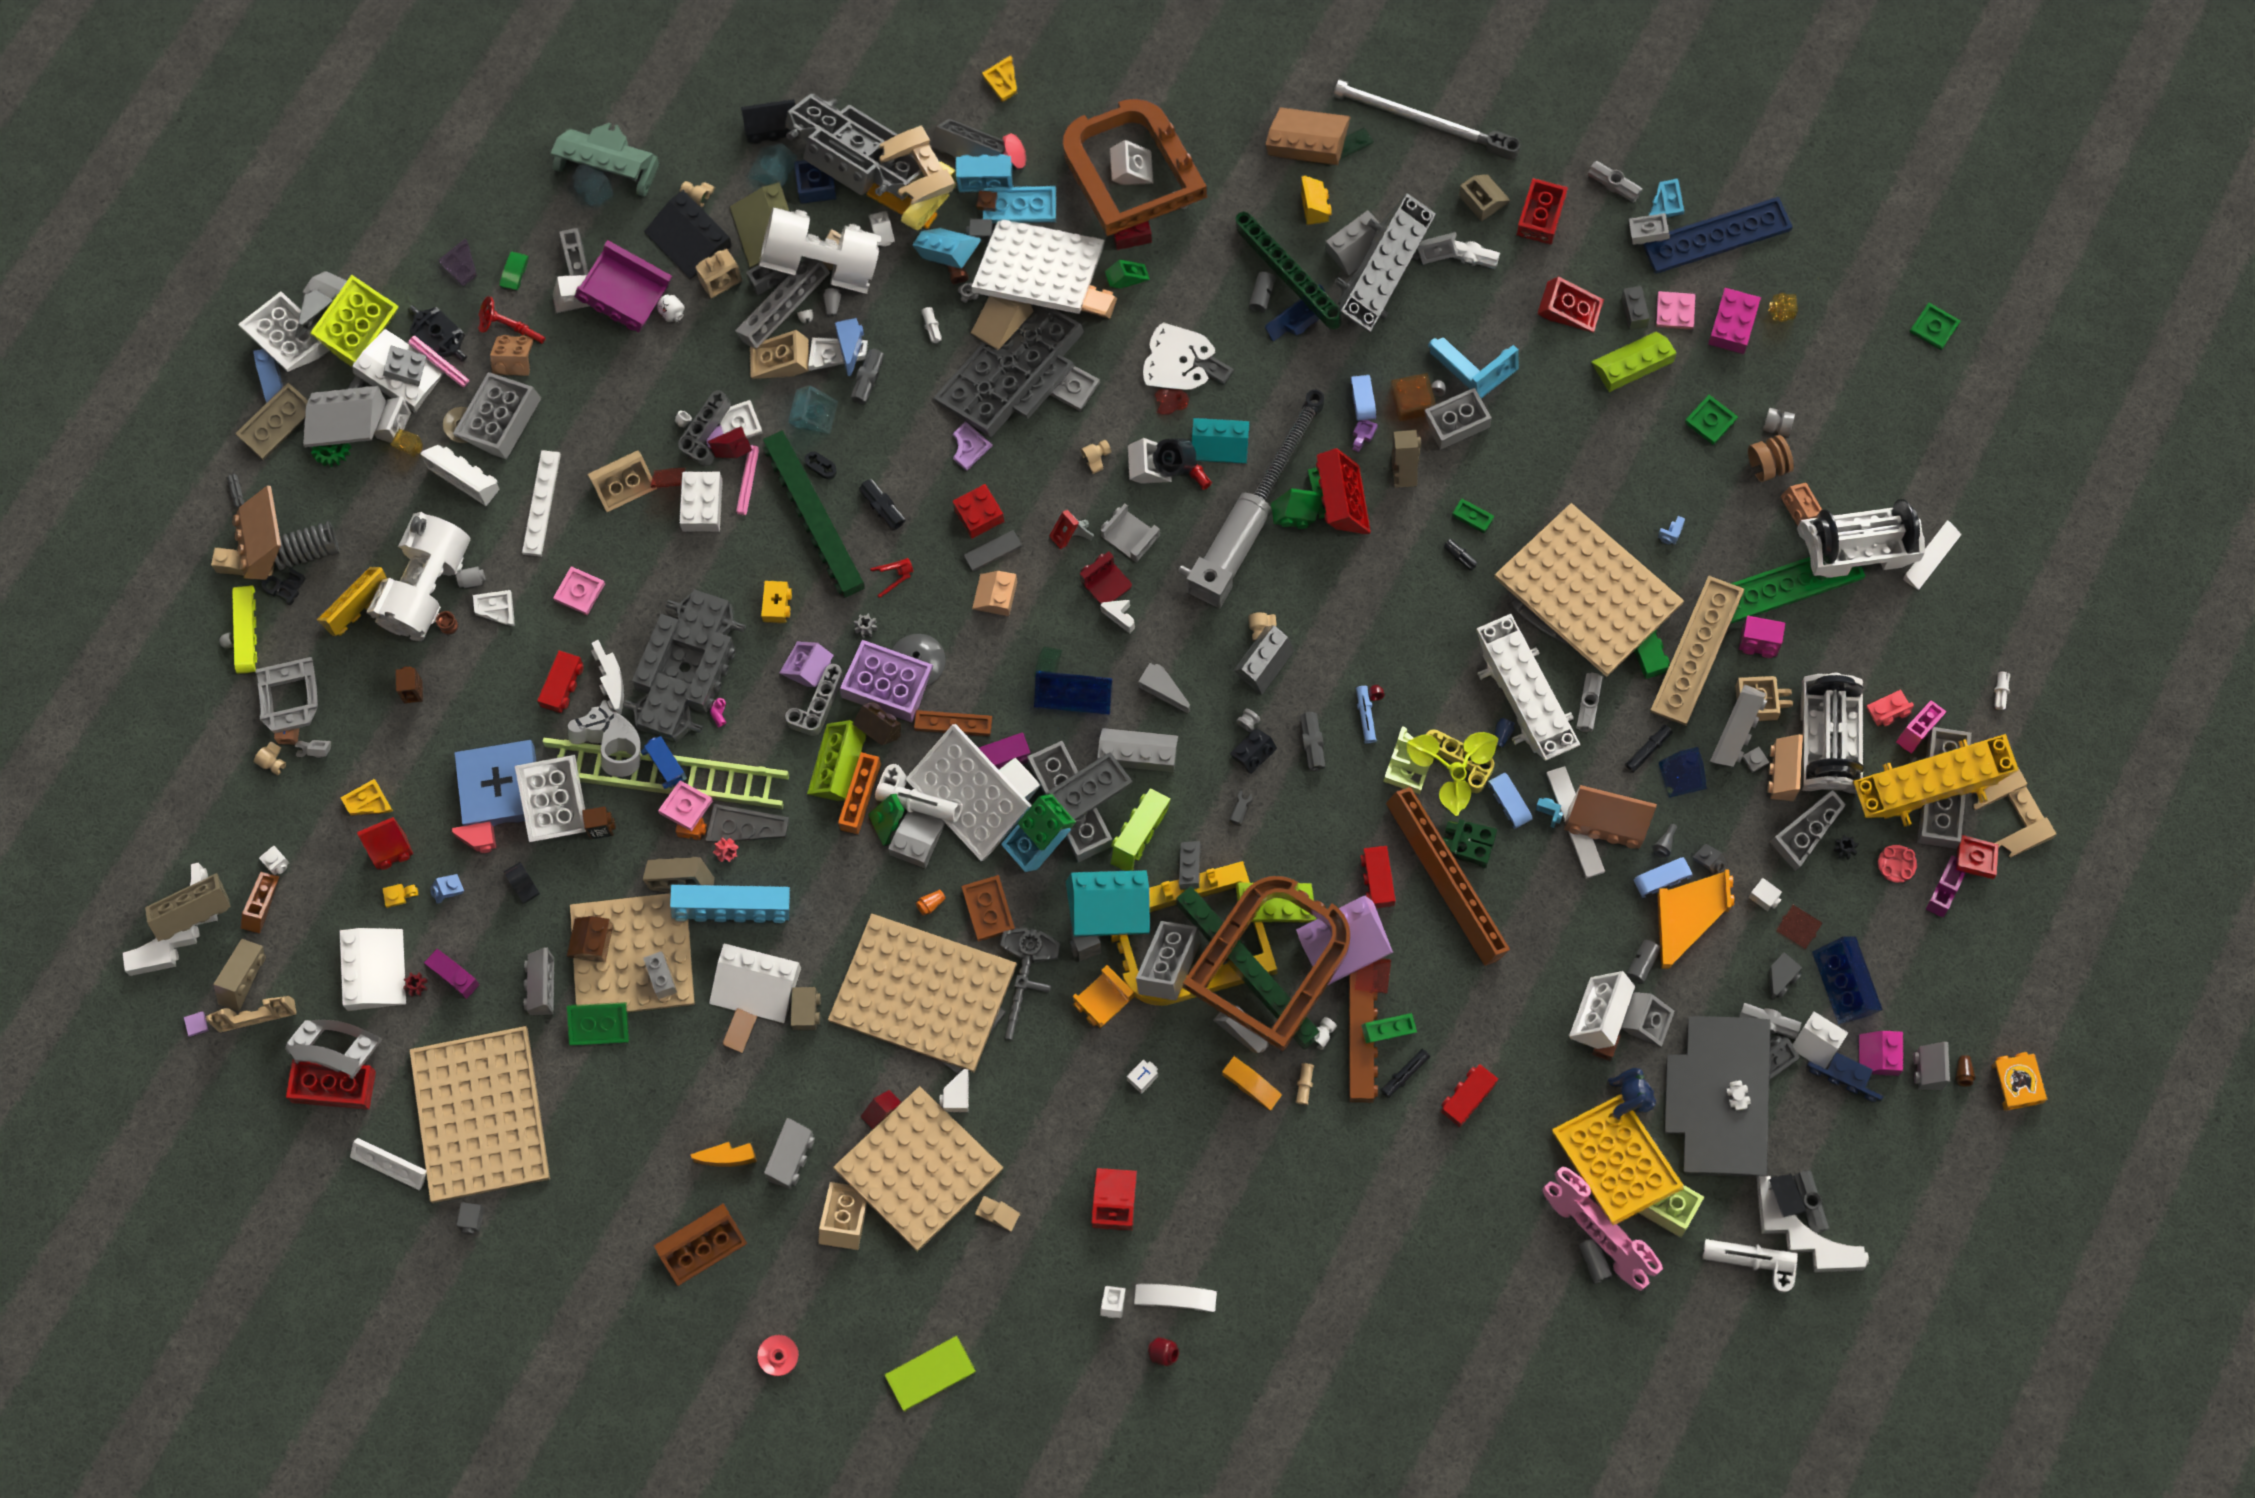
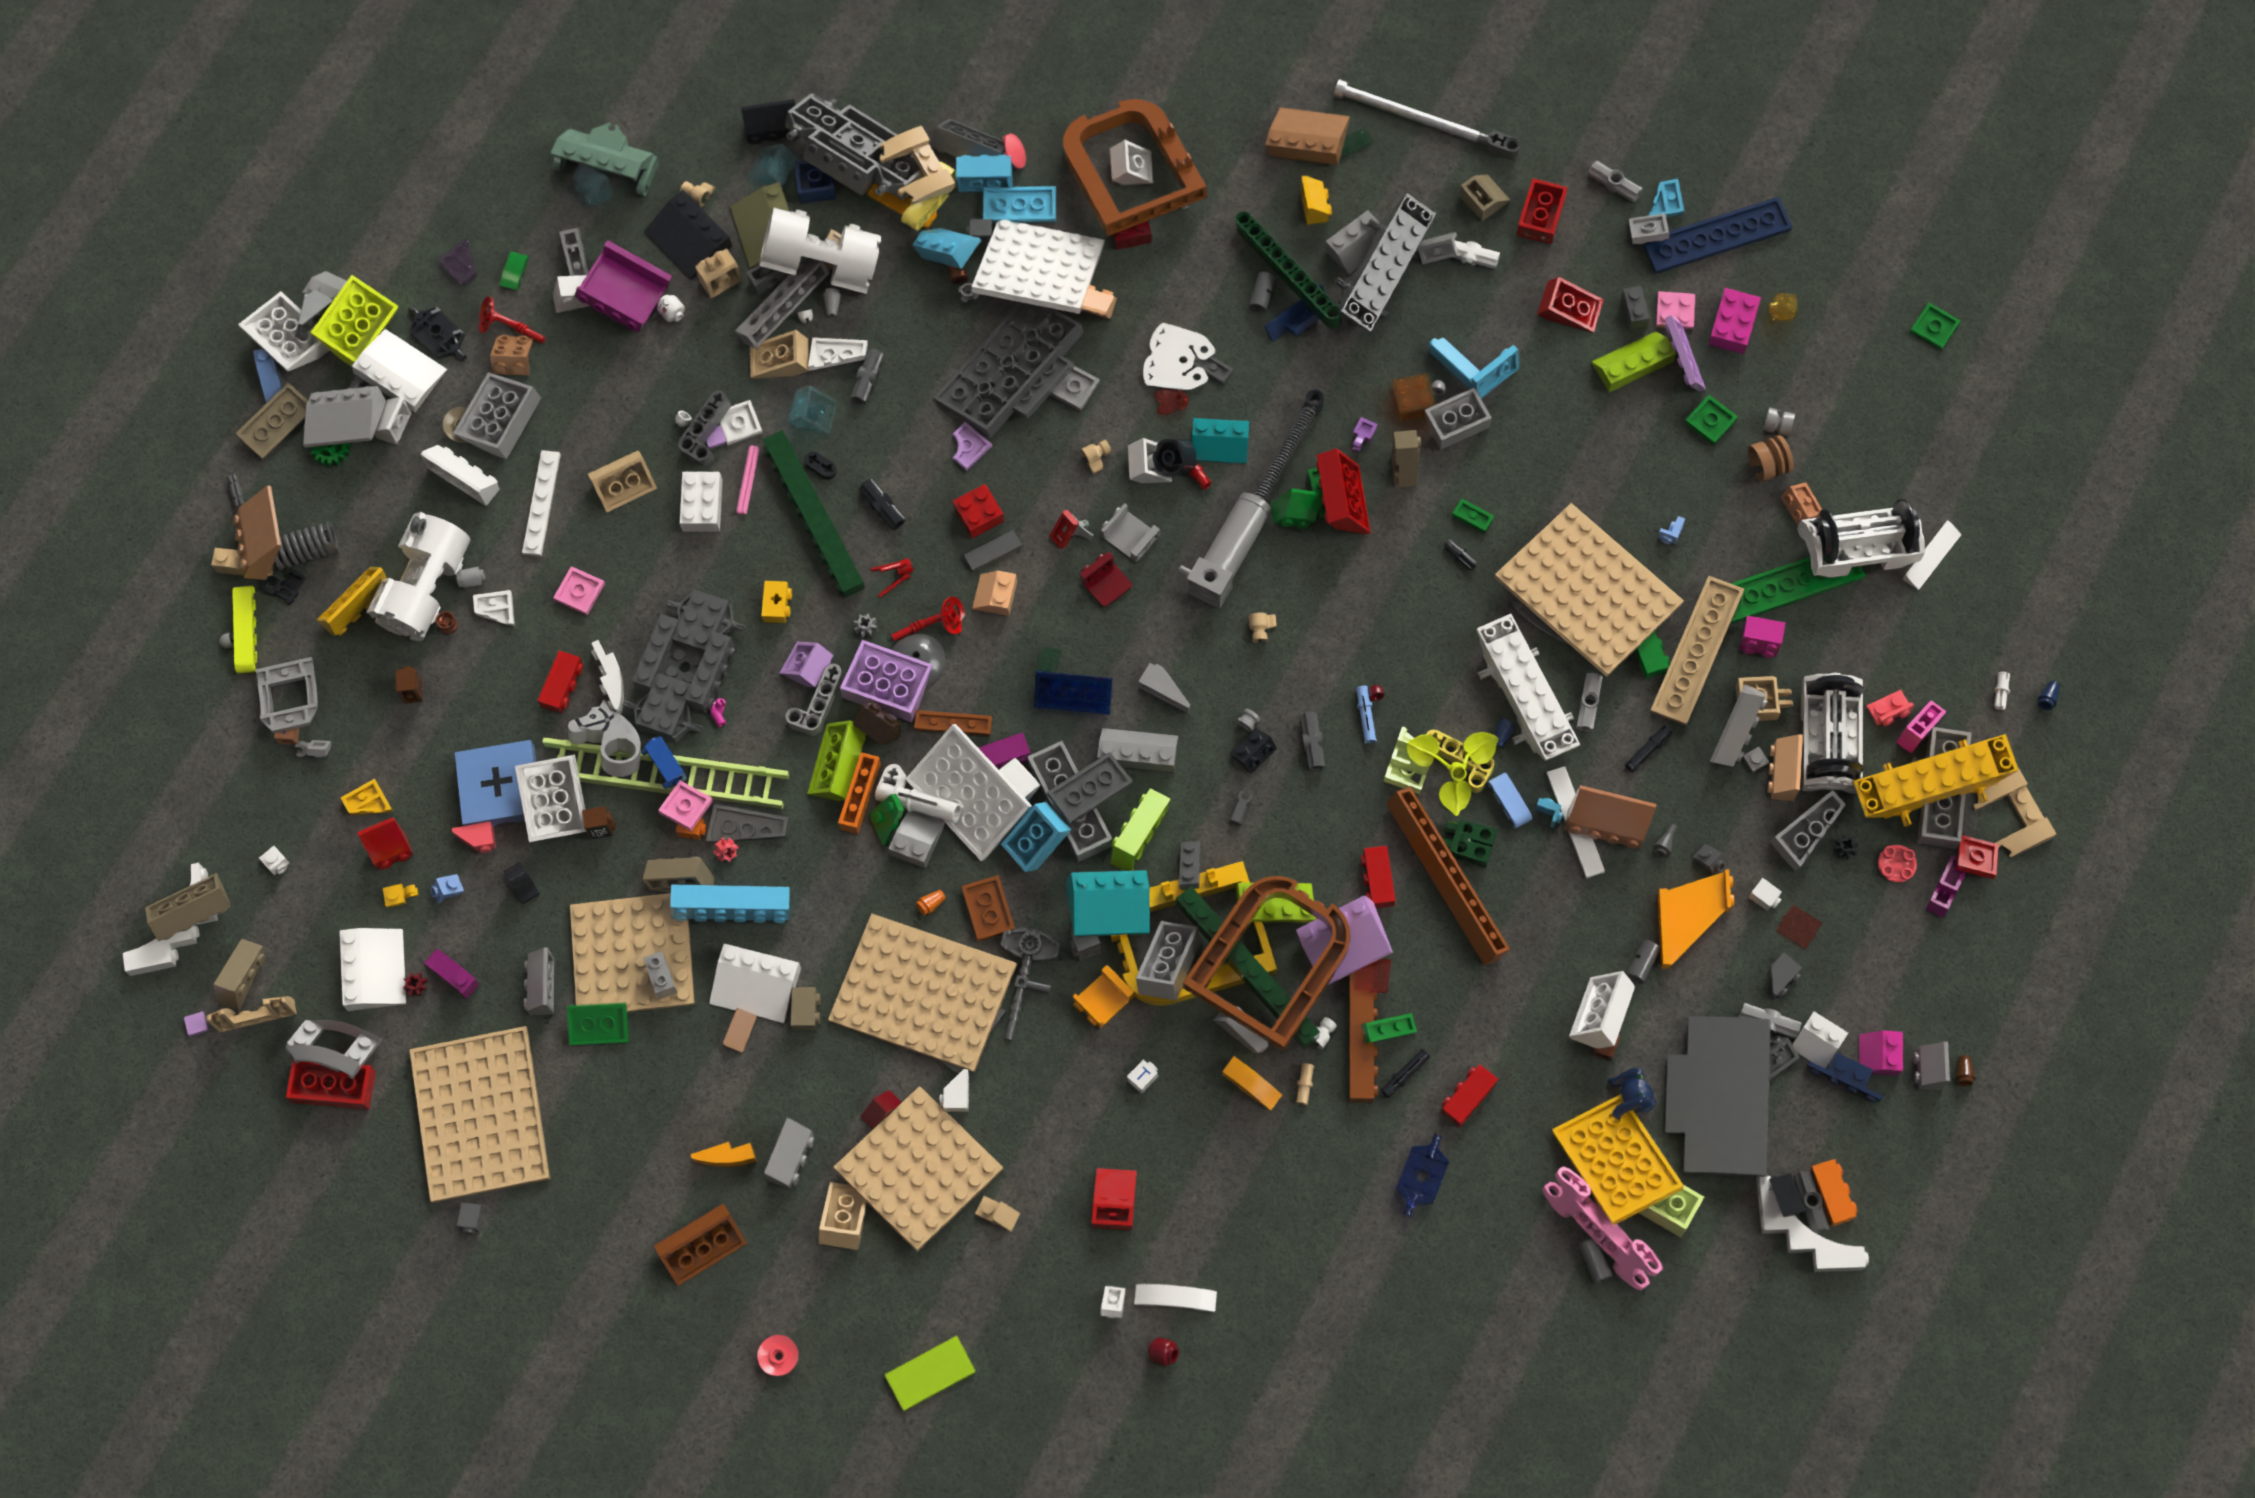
dark orange slope [241,872,279,933] -> none
tan piece [254,742,286,775] -> none
white plate [350,1138,427,1190] -> none
plate [383,345,426,386] -> none
clear yellow bracket [391,429,423,458] -> none
bright pink axle [408,336,469,387] -> none
reddish brown slope [567,916,613,963] -> none
clear red piece [651,468,686,488] -> none
dark red slope [708,426,753,458] -> none
medium blue slope [835,318,864,376] -> none
white slope [869,211,895,246] -> none
white axle [921,307,942,343] -> none
tan slope [971,296,1034,350] -> none
reddish brown plate [977,190,998,212] -> none
yellow wing [982,56,1017,102] -> none
green bracket [1018,794,1076,851] -> none
white slope [1100,600,1135,633] -> none
green slope [1105,260,1150,289] -> none
dark grey slope [1233,625,1294,695] -> none
light blue beam [1351,375,1376,421] -> none
light grey slope [1621,992,1675,1047] -> none
light blue beam [1634,857,1693,898] -> none
clear blue slope [1658,747,1707,798] -> none
white piece [1703,1239,1797,1293] -> none
white piece [1726,1081,1751,1111] -> none
clear blue slope [1812,936,1883,1025] -> none
light orange panel [1992,1052,2047,1111] -> none
none -> red dish [891,596,965,641]
none -> clear blue plate [1396,1133,1450,1217]
none -> lavender plate [1665,315,1706,392]
none -> orange brick [1809,1159,1858,1227]
none -> dark blue cone [2038,681,2060,710]

